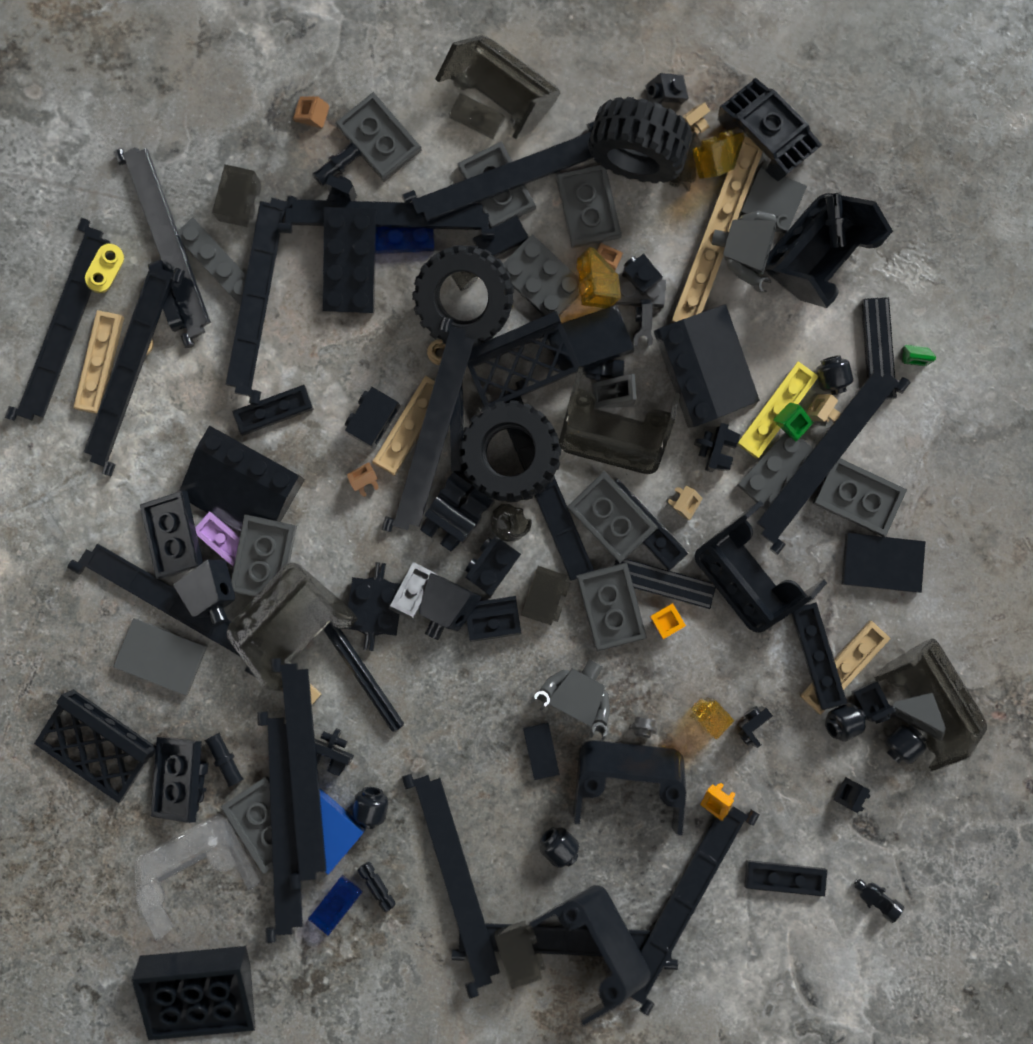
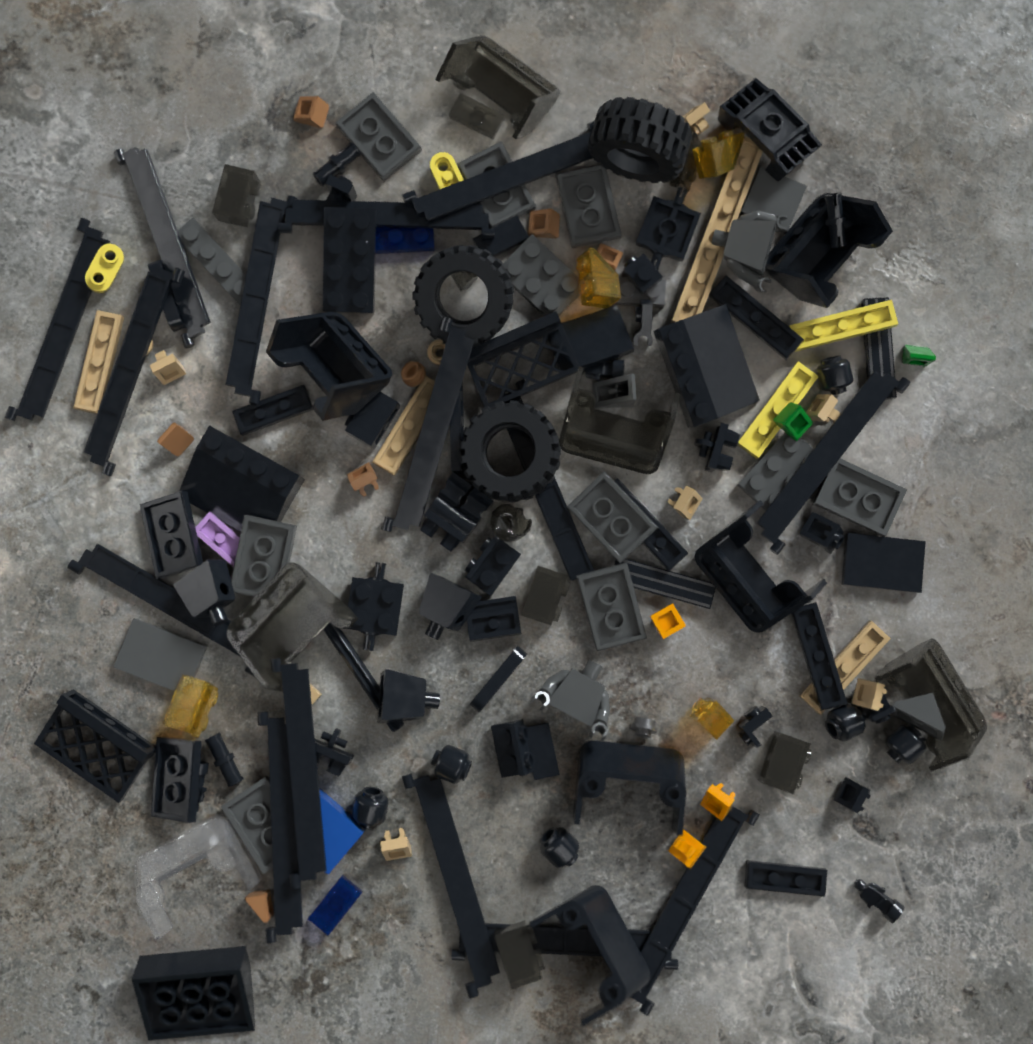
black axle [358,862,396,912] -> none
flat silver plate [389,562,436,620] -> none
black bracket [646,73,689,104] -> none
none -> tan tile [150,350,186,385]
none -> medium nougat slope [157,422,194,457]
none -> clear yellow bracket [162,674,218,738]
none -> medium nougat slope [245,889,274,922]
none -> black windscreen [266,312,393,421]
none -> black torso [377,669,440,724]
none -> tan tile [381,828,412,861]
none -> medium nougat plate [401,361,426,387]
none -> light yellow plate [430,152,464,190]
none -> black head [431,745,472,784]
none -> black beam [469,646,527,713]
none -> black bracket [491,719,535,778]
none -> medium nougat slope [528,208,560,239]
none -> black plate [635,187,701,270]
none -> light orange tile [668,829,706,868]
none -> black tile [709,275,804,360]
none -> clear smoke brick [758,731,812,794]
none -> light yellow plate [789,300,898,352]
none -> black bracket [799,512,844,554]
none -> tan tile [852,678,887,711]

